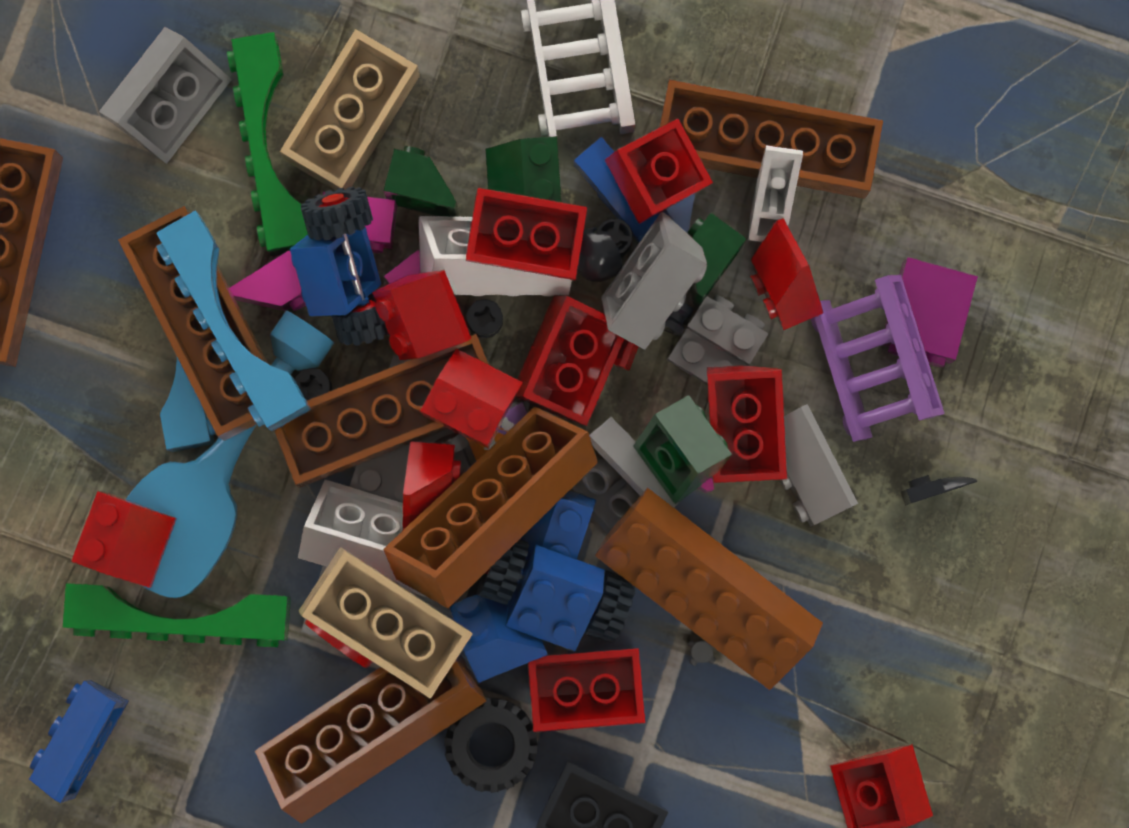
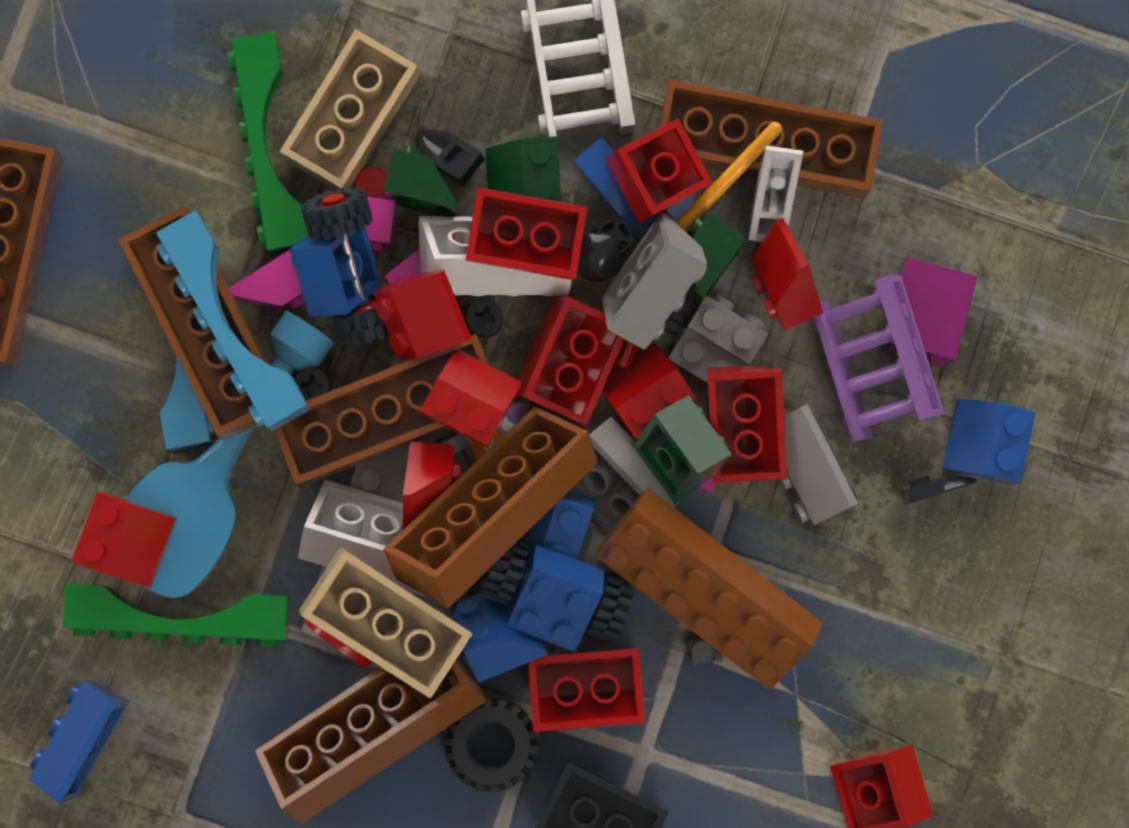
light grey slope [99,27,232,164] -> none
none -> red tile [355,166,388,199]
none -> black plate [416,130,485,186]
none -> red slope [601,343,697,442]
none -> light orange piece [676,122,782,232]
none -> blue slope [942,398,1036,485]

